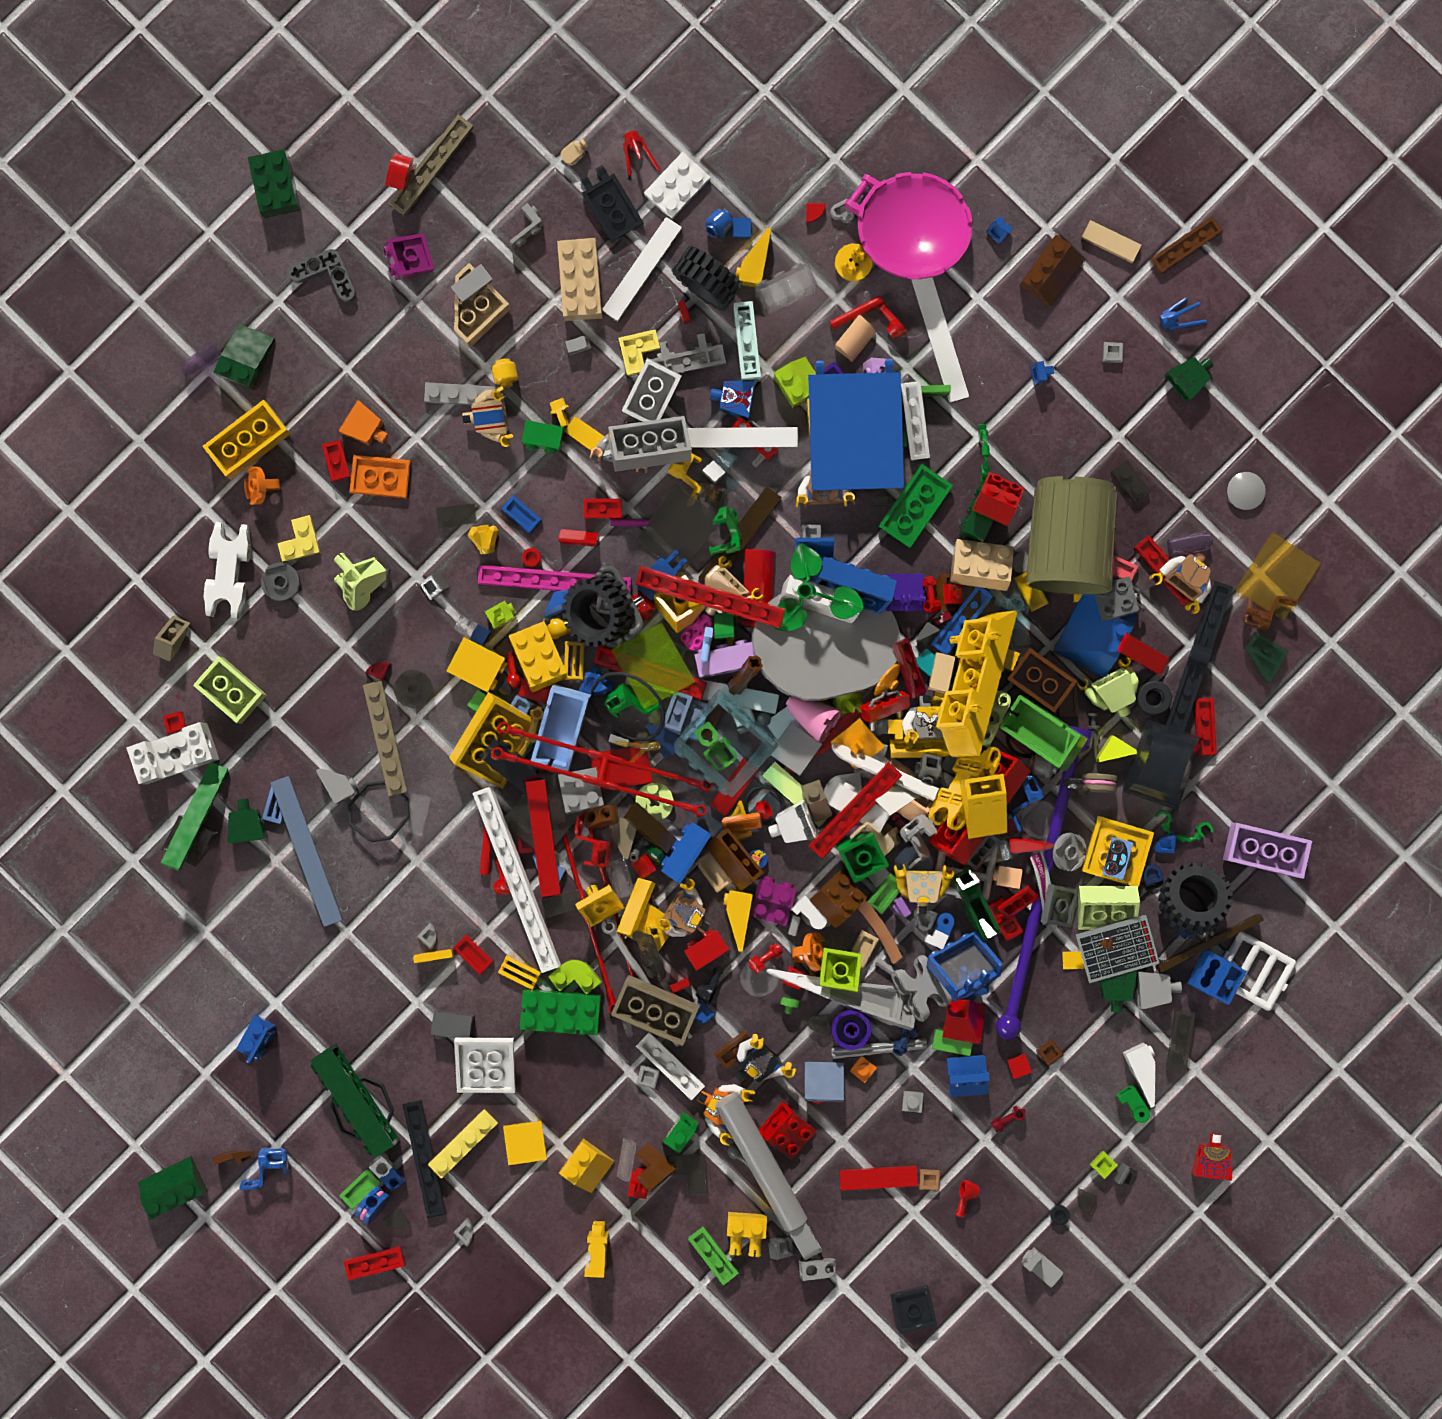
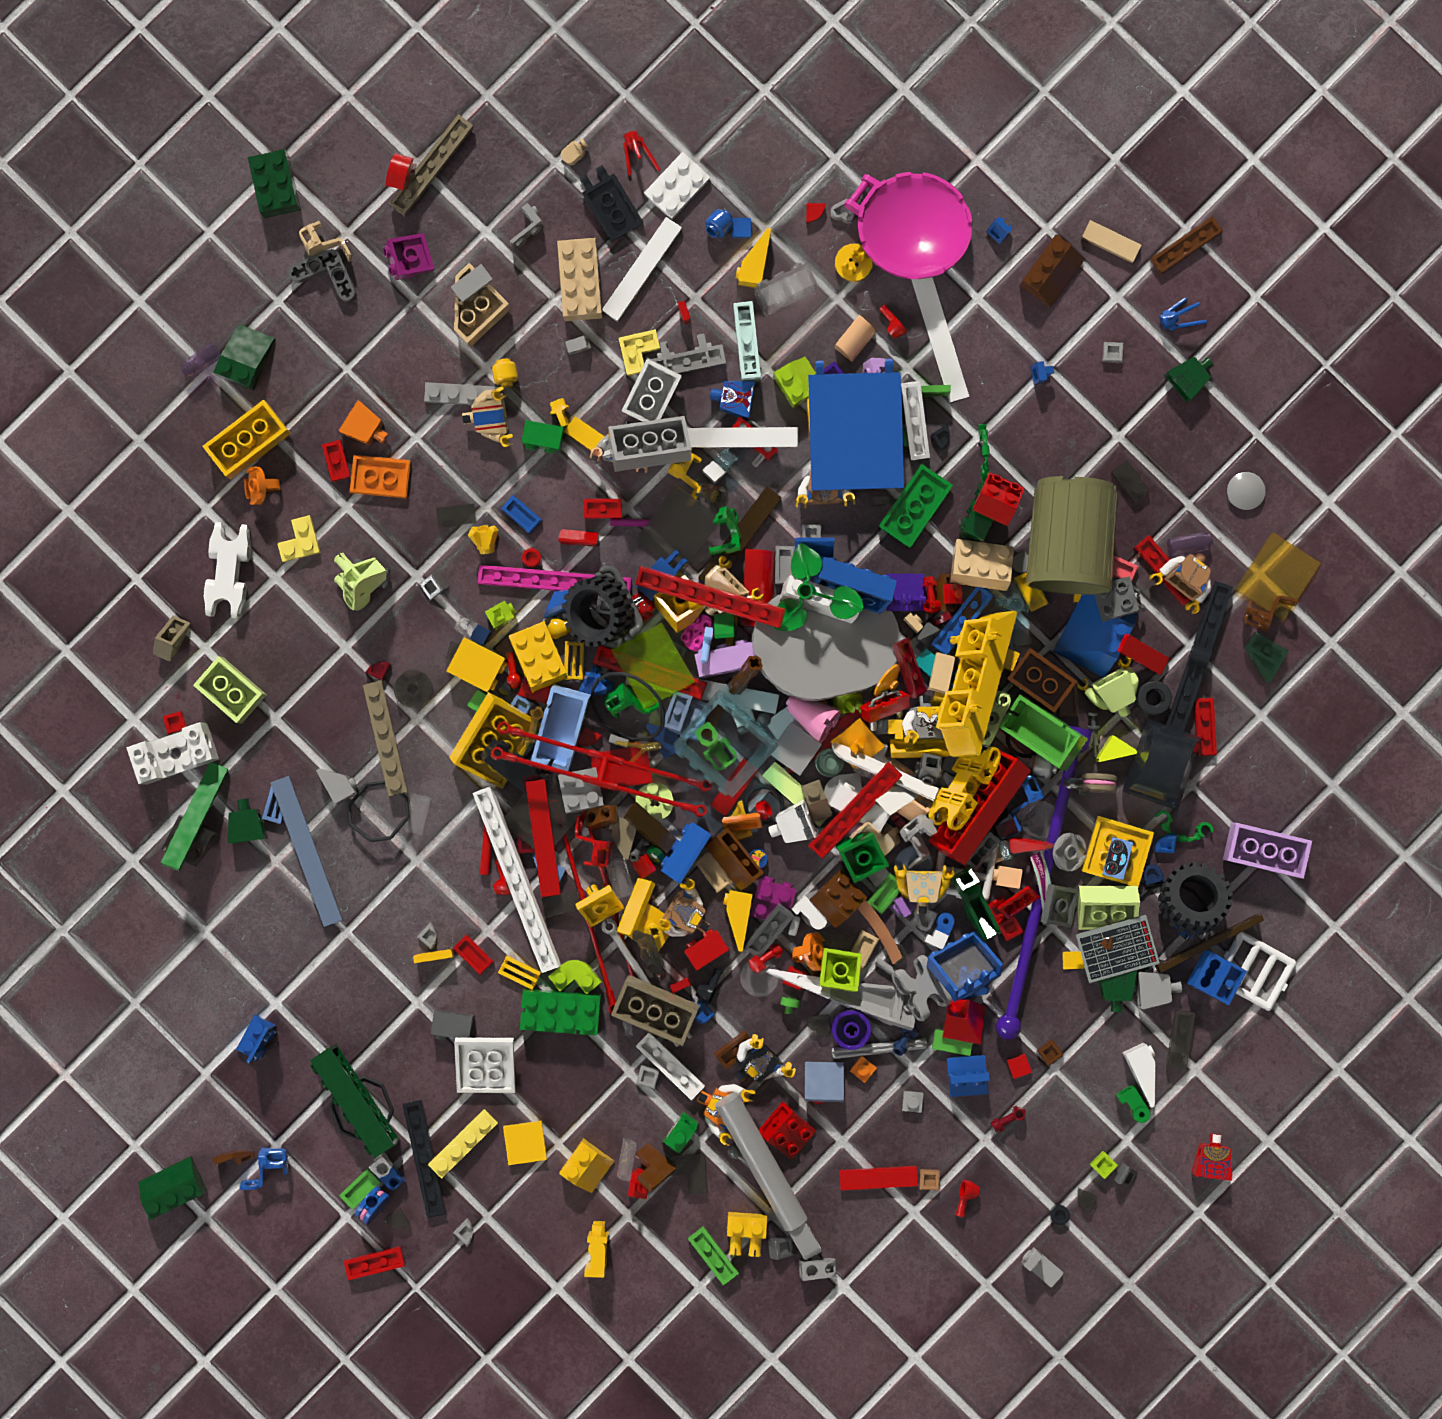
dark grey plate [261,563,300,601] -> none
black tyre [671,246,743,311] -> none
red piece [829,296,884,330] -> none
black plate [890,1285,938,1334] -> none
yellow slope [960,774,1007,839] -> none
none -> tan piece [299,221,352,262]
none -> red tile [577,727,602,746]
none -> dark grey plate [744,903,794,958]
none -> light grey tile [775,546,794,585]
none -> sand green plate [815,748,844,777]
none -> tan plate [903,613,923,633]
none -> black tile [930,424,950,451]

